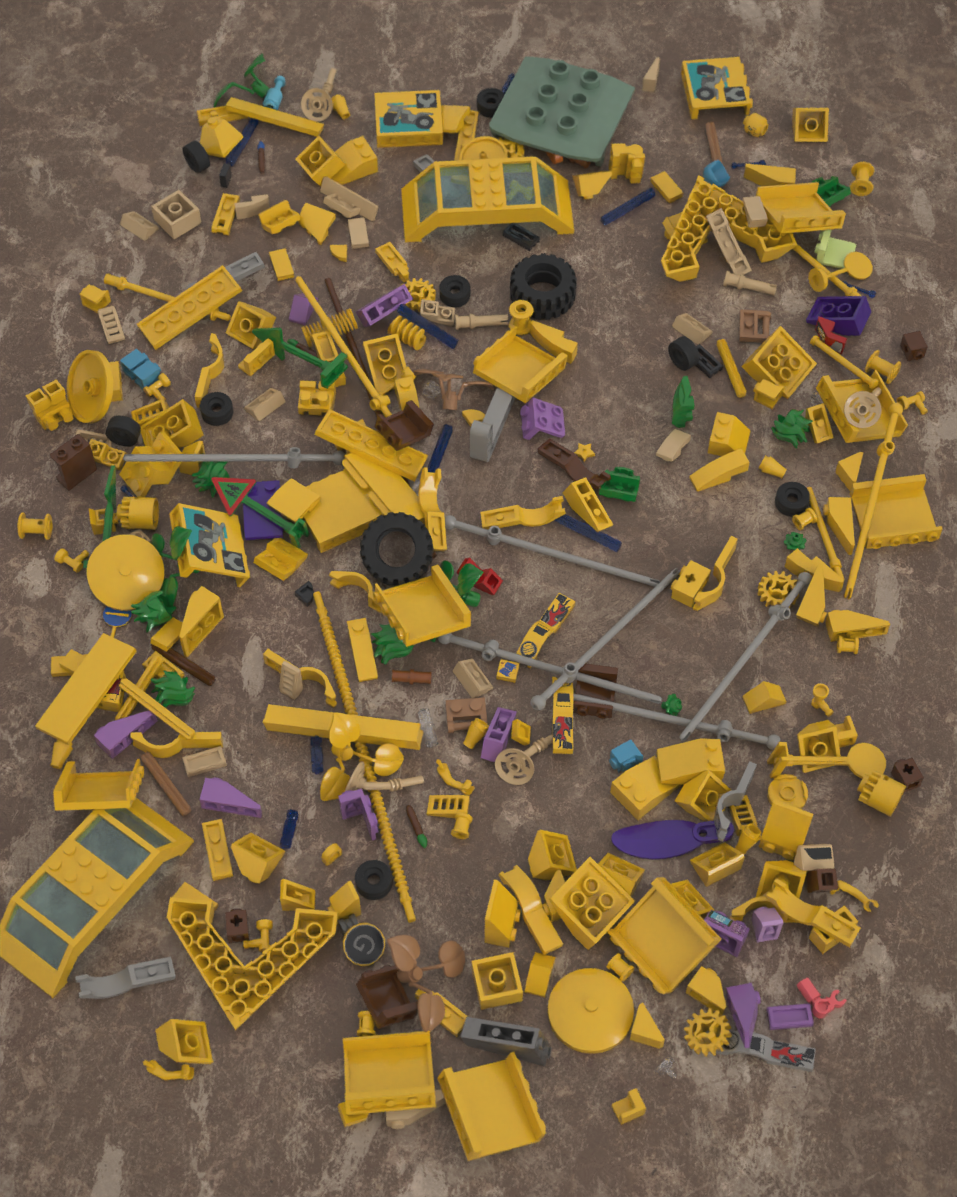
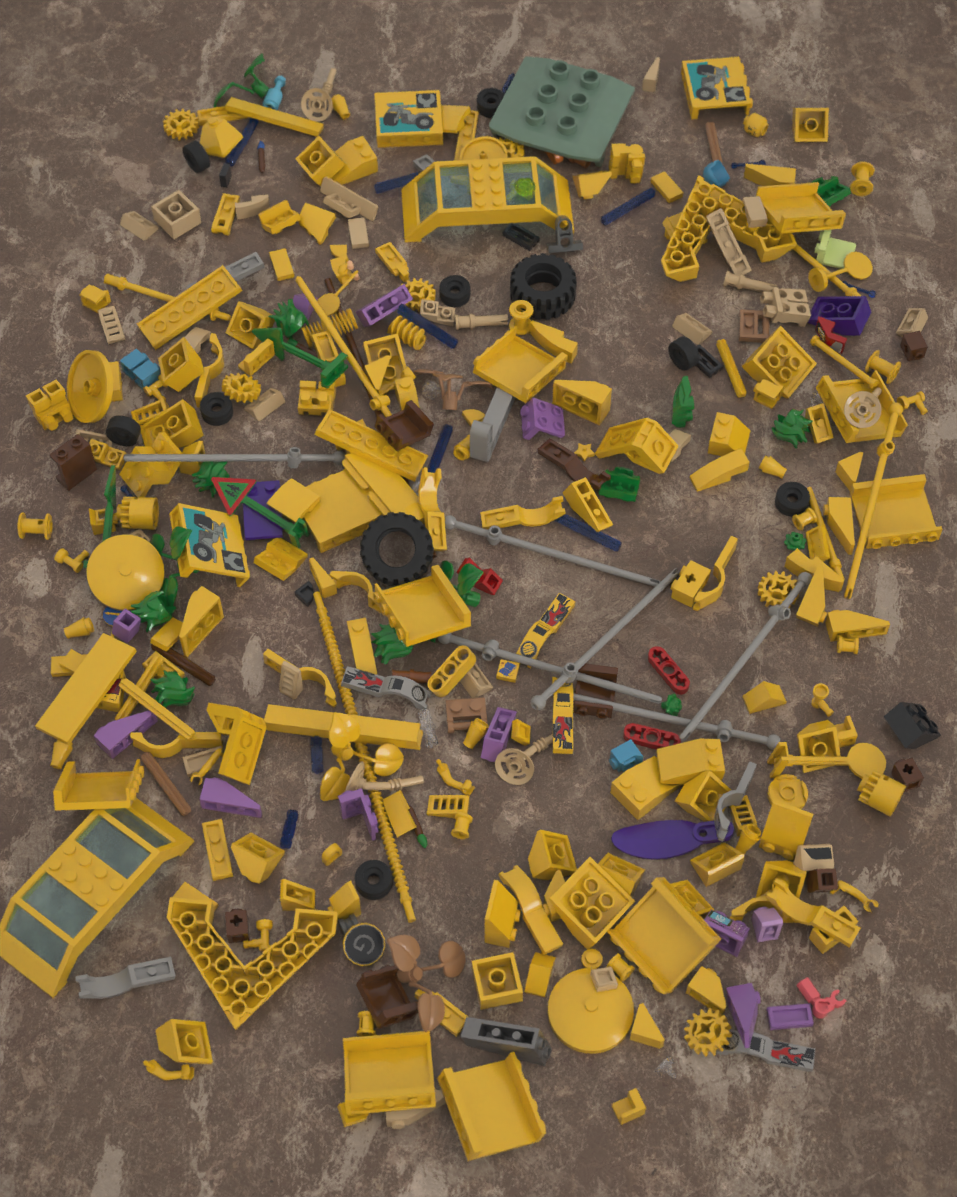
none -> yellow cone [64,617,94,639]
none -> medium lavender brick [112,608,141,644]
none -> yellow slope [158,337,204,392]
none -> yellow gear [163,109,199,140]
none -> tan slope [184,327,210,353]
none -> yellow piece [190,748,224,785]
none -> yellow bracket [206,703,267,785]
none -> yellow gear [221,373,261,403]
none -> green hair [269,299,309,339]
none -> yellow slope [309,557,337,598]
none -> yellow piece [317,270,358,316]
none -> yellow piece [330,255,360,286]
none -> light grey piece [341,666,432,711]
none -> yellow slope [364,355,391,392]
none -> clear blue axle [374,171,422,193]
none -> yellow slope [383,790,417,837]
none -> yellow beam [427,645,476,697]
none -> yellow cone [453,435,470,460]
none -> clear neon green plate [514,177,535,197]
none -> dark grey tile [547,215,583,253]
none -> yellow slope [552,380,612,426]
none -> yellow plate [581,949,603,969]
none -> tan tile [590,967,618,992]
none -> yellow bracket [595,418,679,474]
none -> red beam [623,723,681,750]
none -> red beam [648,646,690,695]
none -> tan hips [760,287,811,327]
none -> yellow plate [806,525,830,561]
none -> black slope [884,702,941,749]
none -> tan slope [896,308,928,337]

